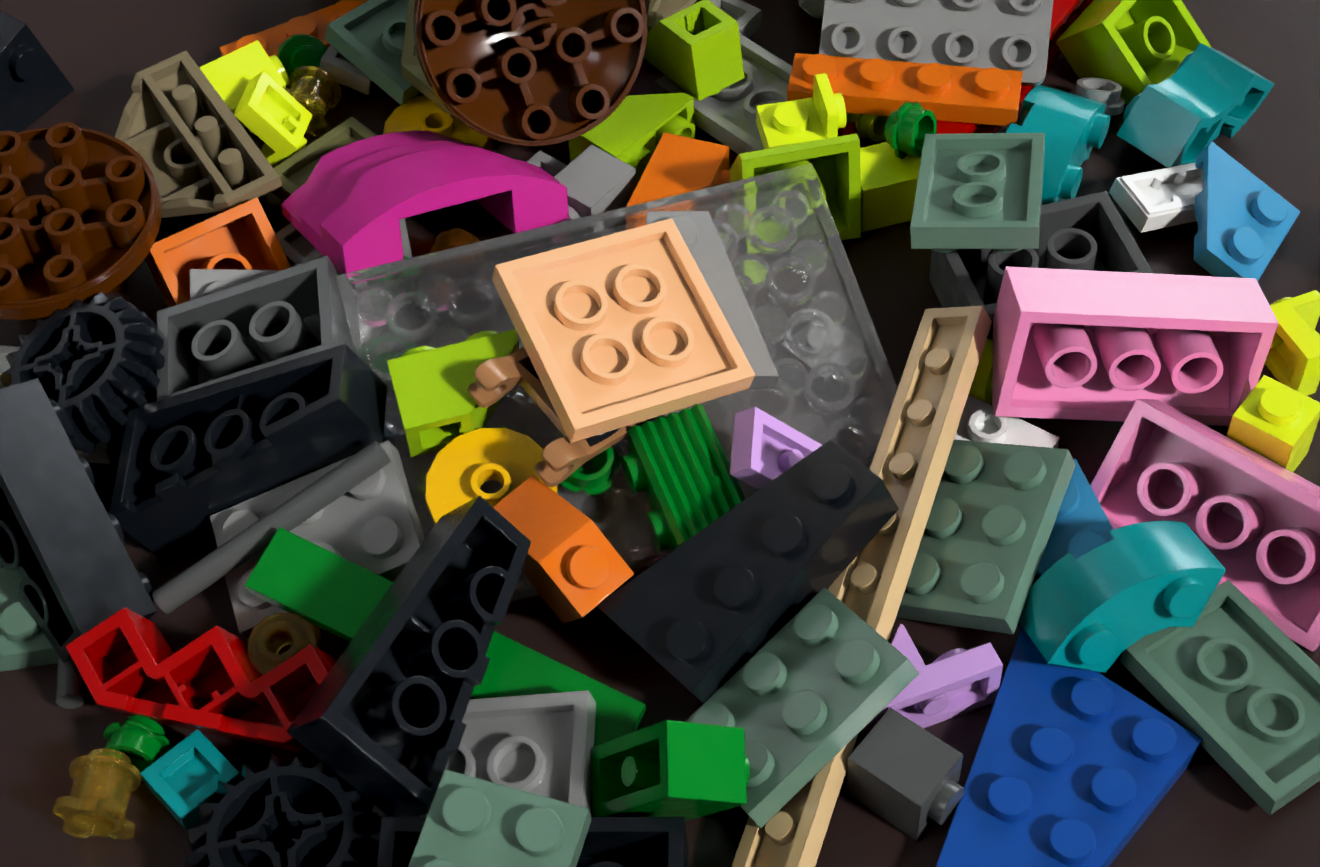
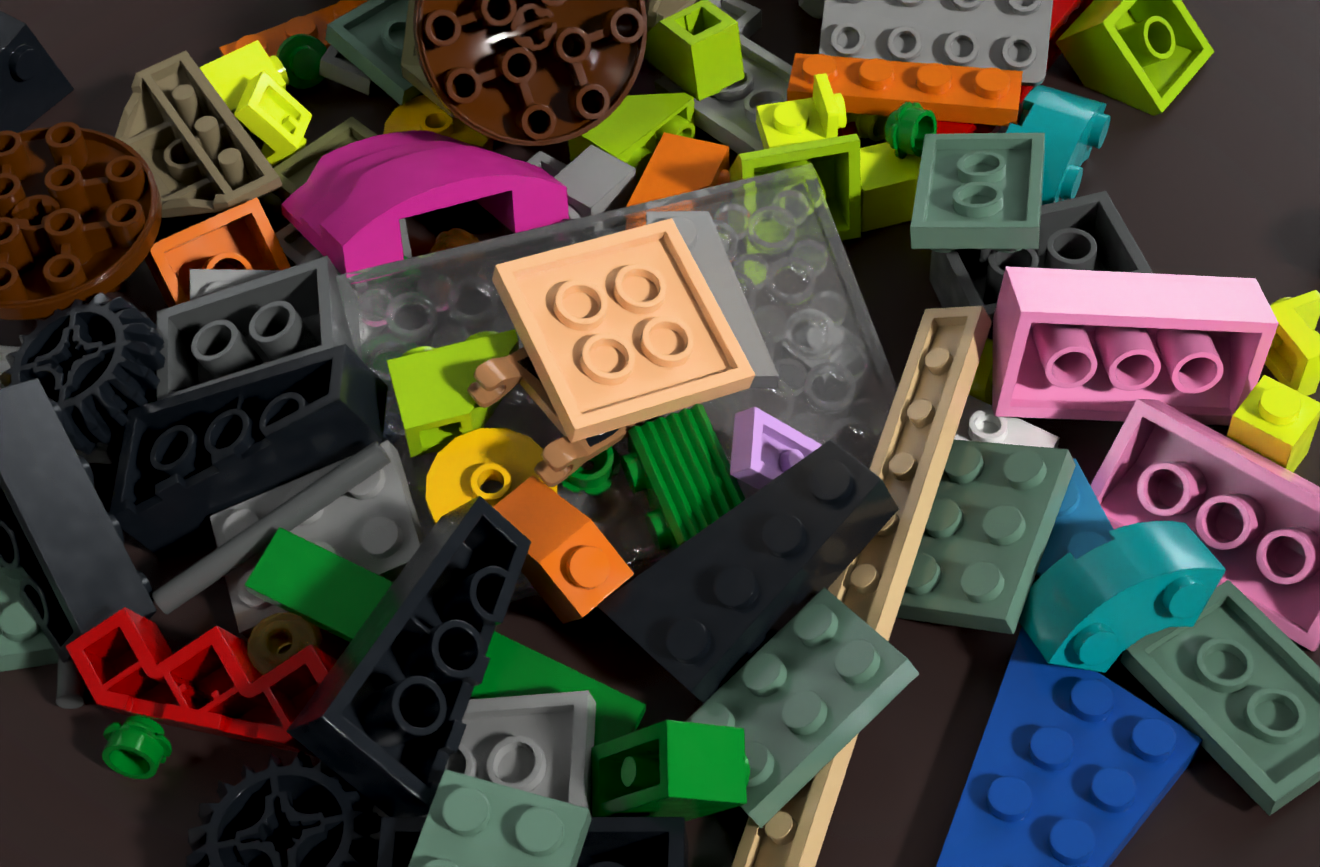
clear yellow brick [53,748,142,840] -> none
teal plate [140,729,243,832] -> none
clear yellow brick [283,66,342,137] -> none
dark grey brick [846,707,965,841] -> none
lavender slope [864,624,1003,738] -> none
light grey plate [1069,77,1125,116] -> none
white plate [1109,163,1203,233] -> none
teal brick [1116,43,1275,168] -> none
dark azure wing [1194,141,1301,282] -> none

